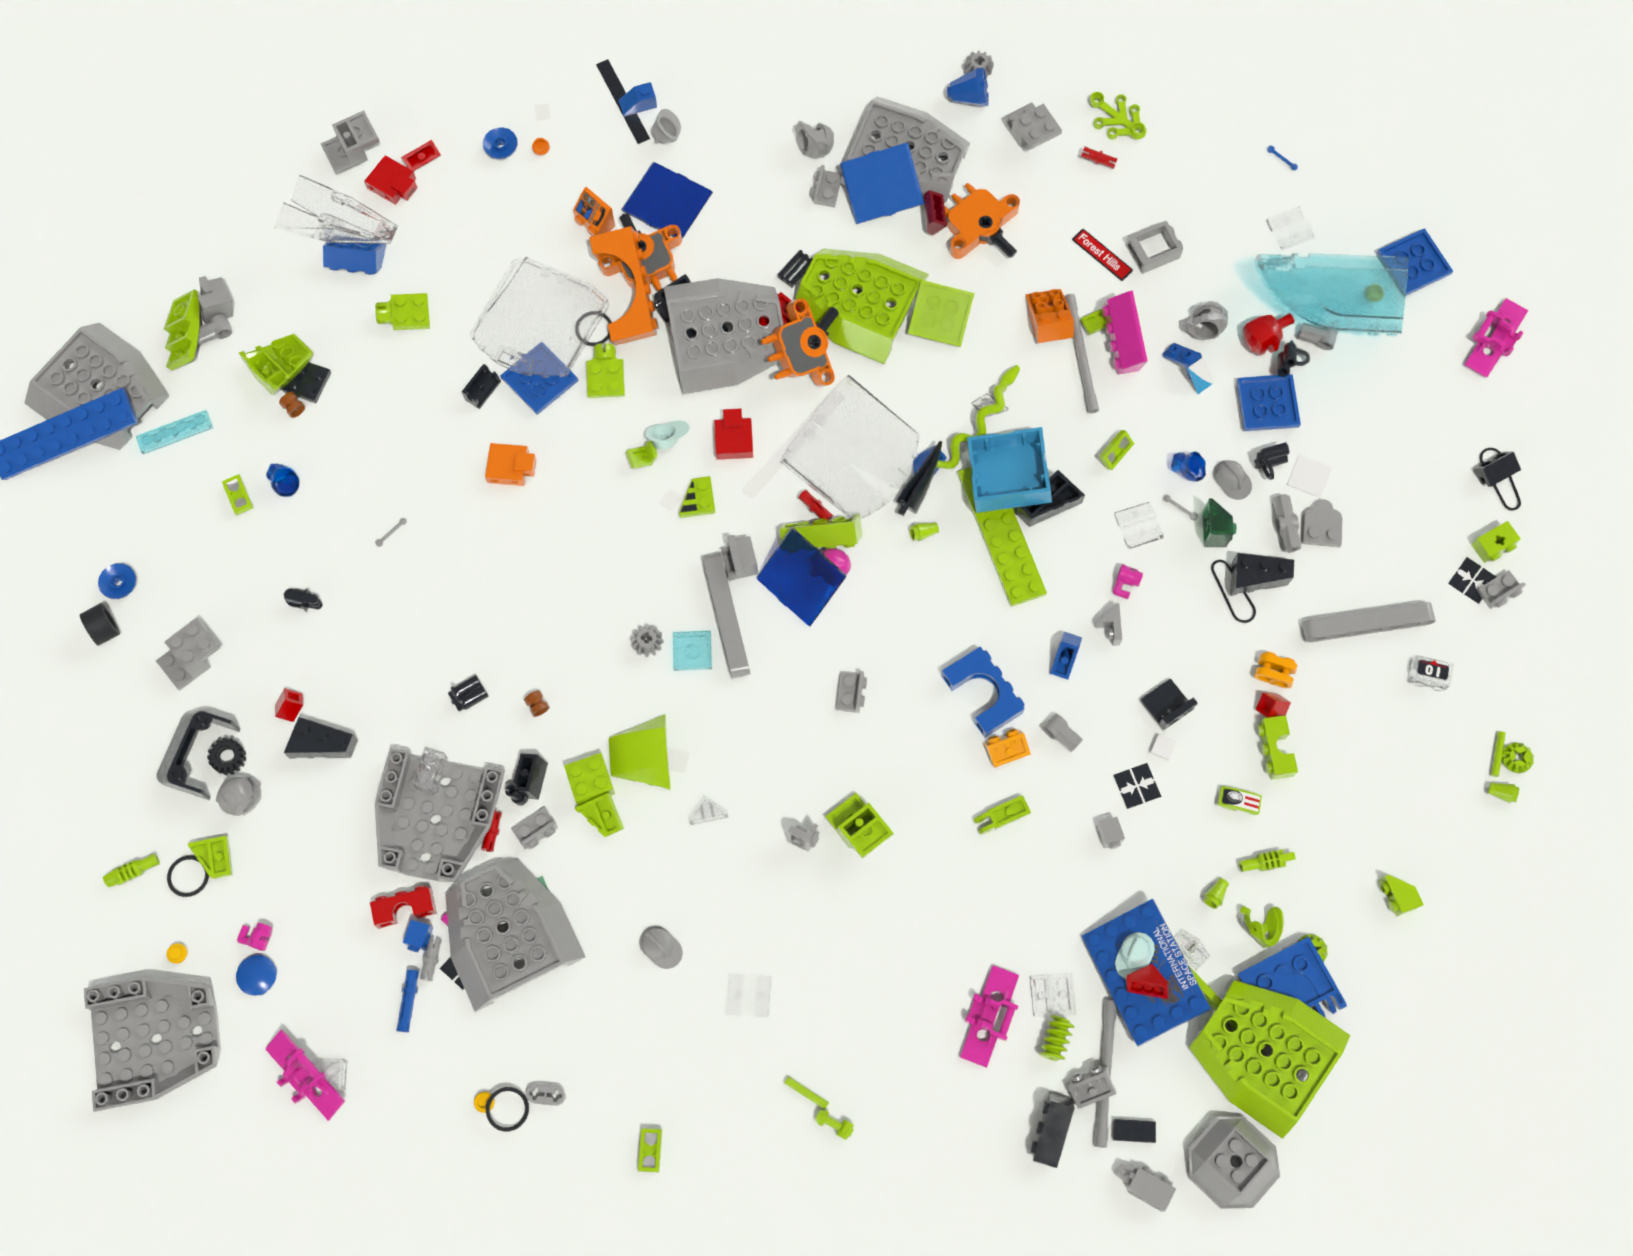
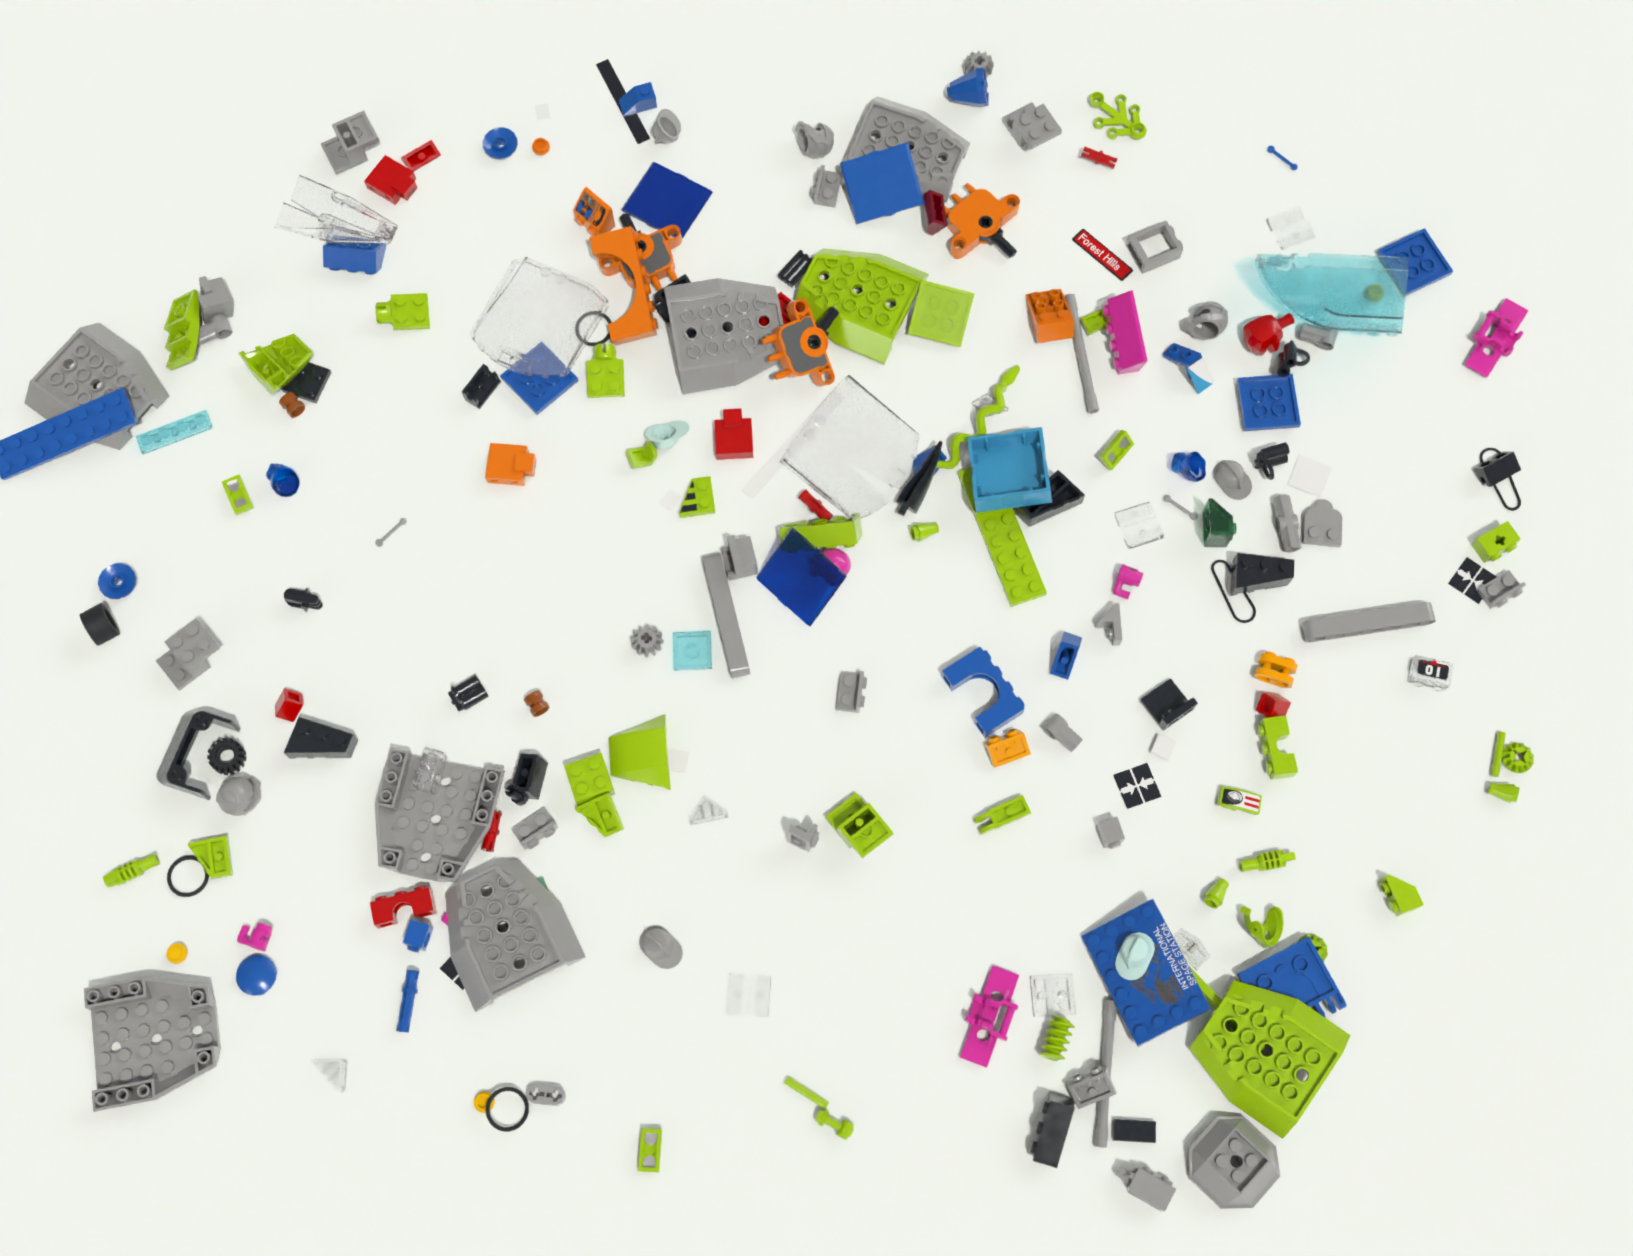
dark pink piece [265,1030,345,1121] -> none
light grey pin [420,939,442,982] -> none
red slope [1126,964,1169,999] -> none

